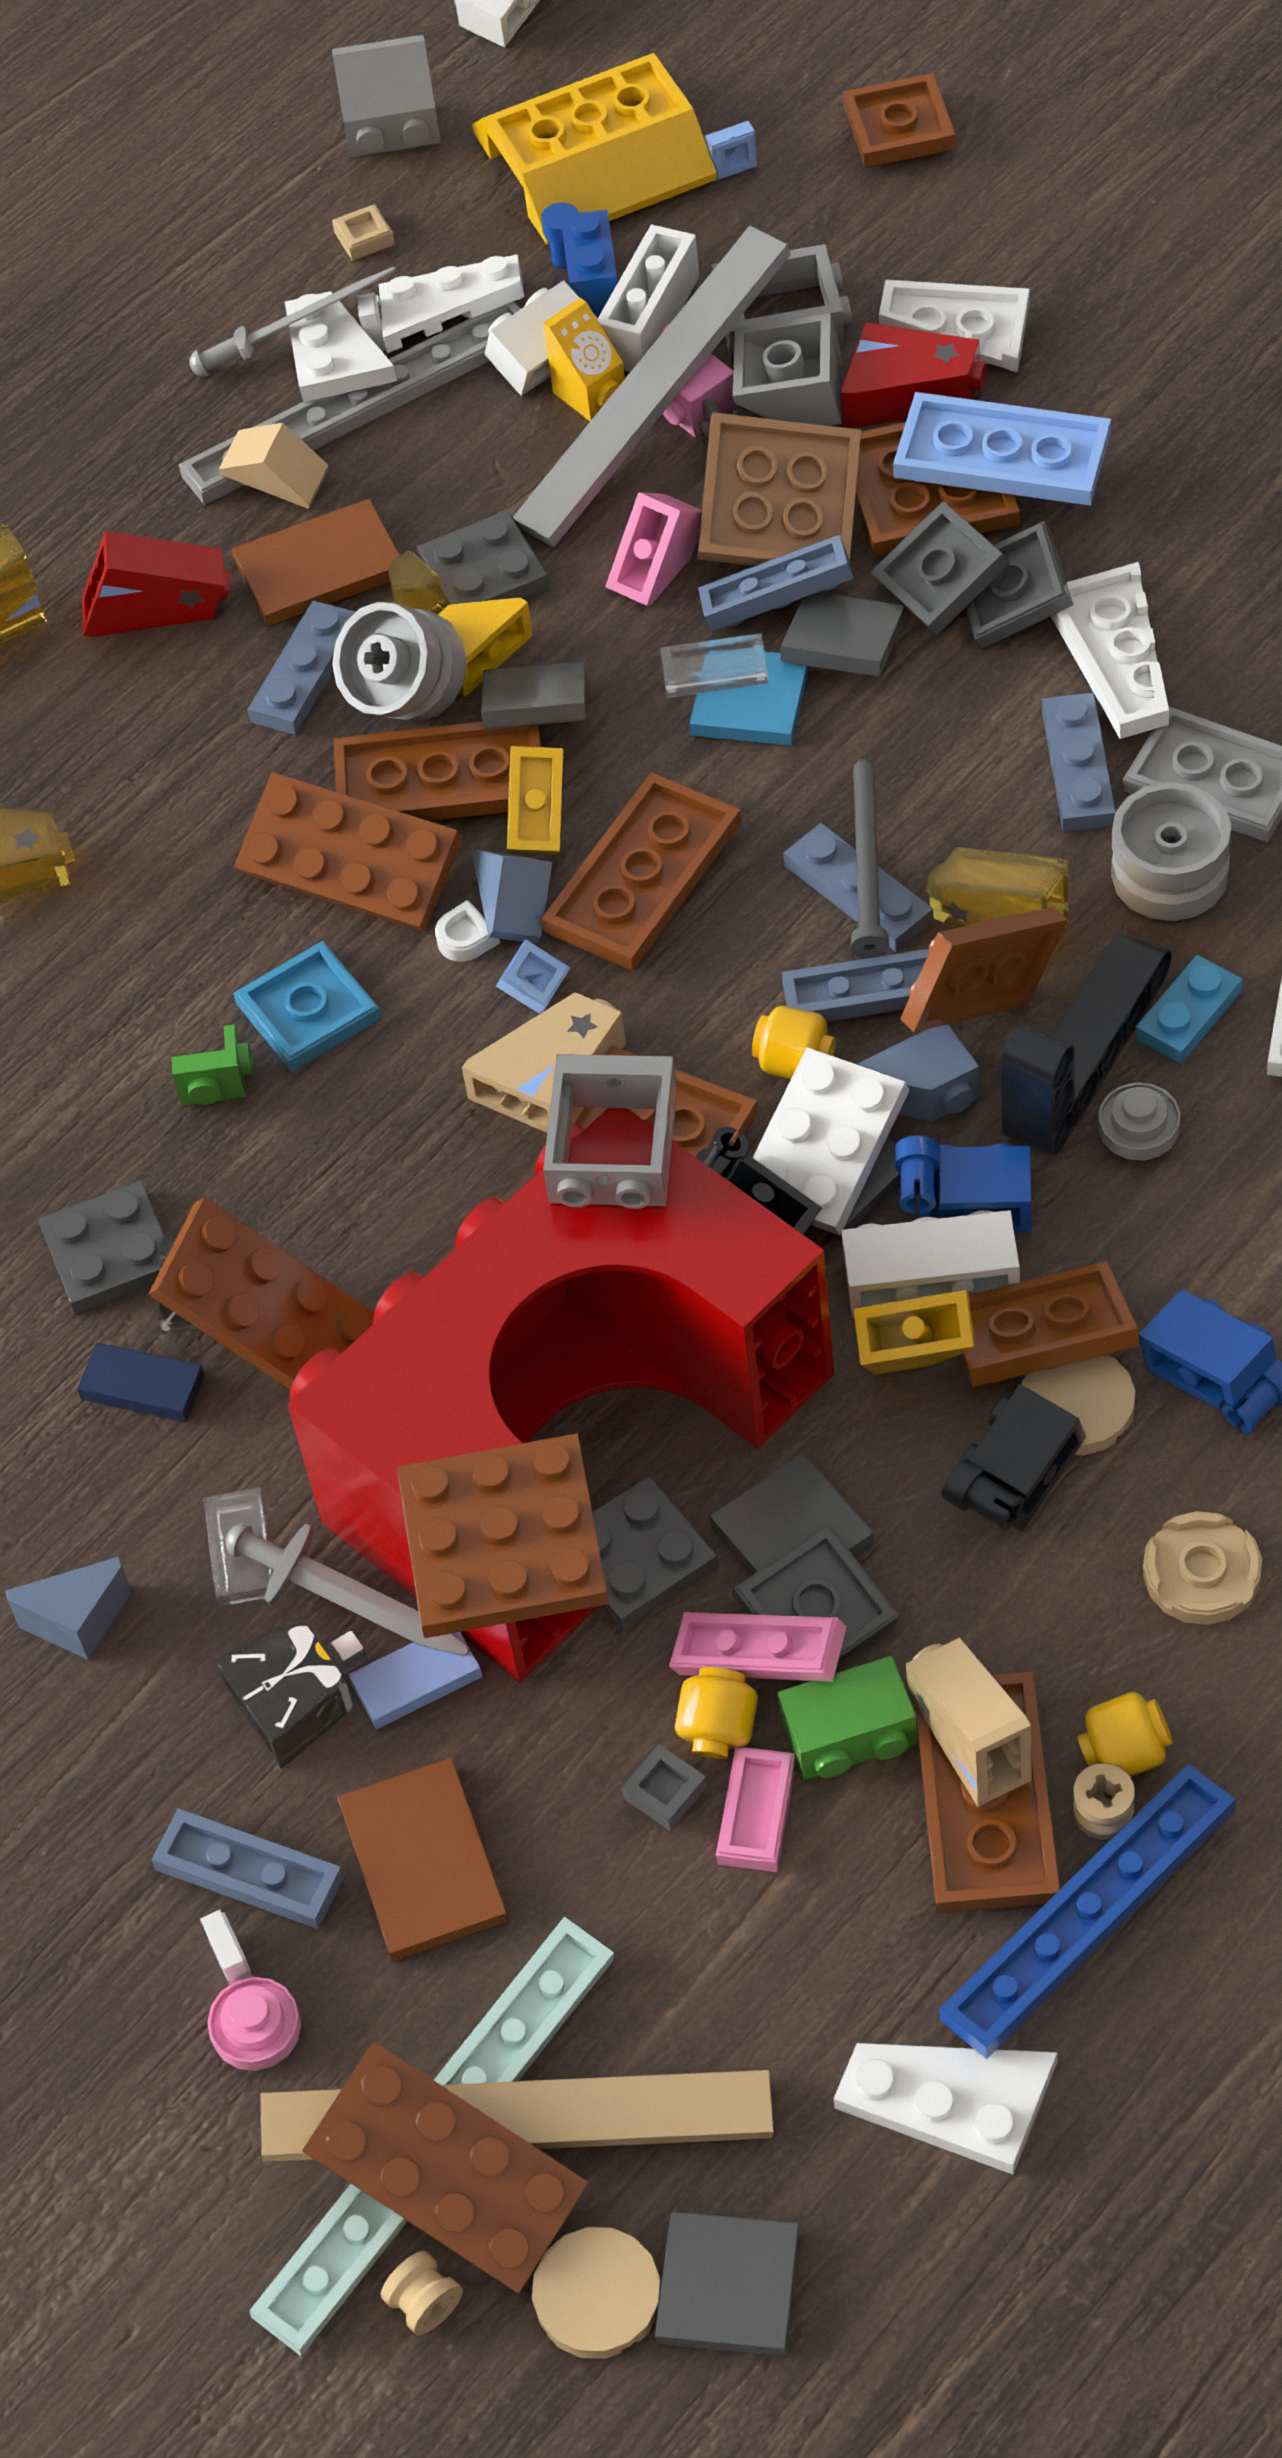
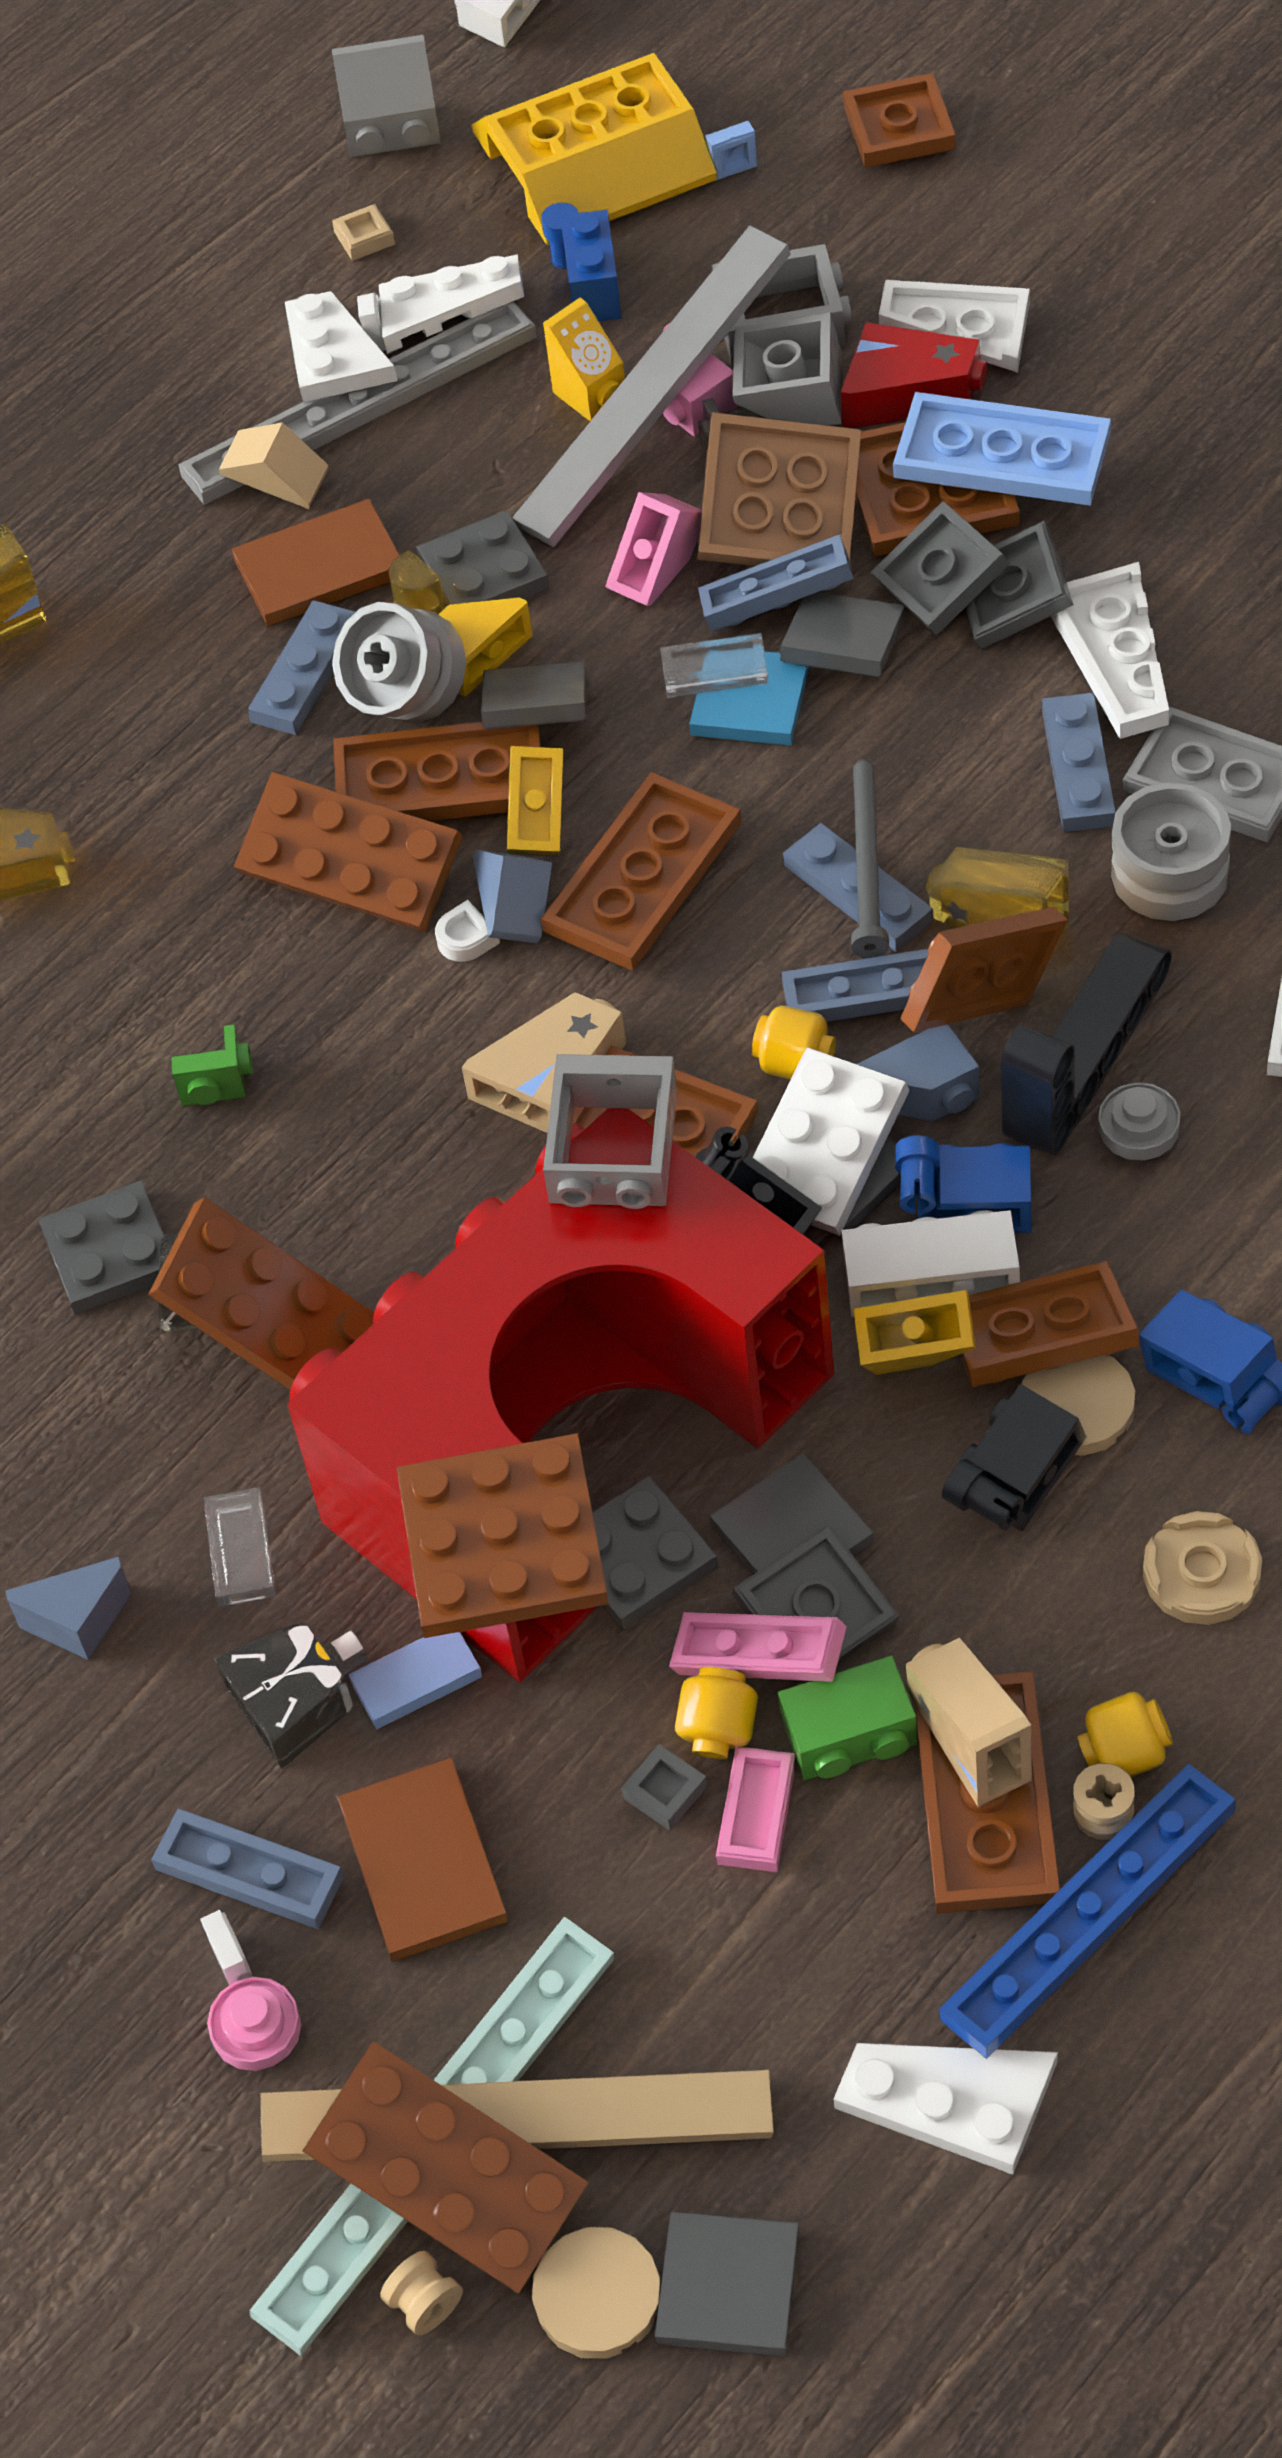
dark blue tile [77,1343,205,1422] -> none
red slope [81,531,231,637] -> none
light grey sword [189,267,395,377] -> none
light grey sword [225,1524,468,1655] -> none
dark azure tile [233,941,382,1072] -> none
white brick [485,280,598,396] -> none
light blue tile [496,939,570,1014] -> none
white brick [597,224,700,372] -> none
dark azure plate [1135,955,1243,1064] -> none

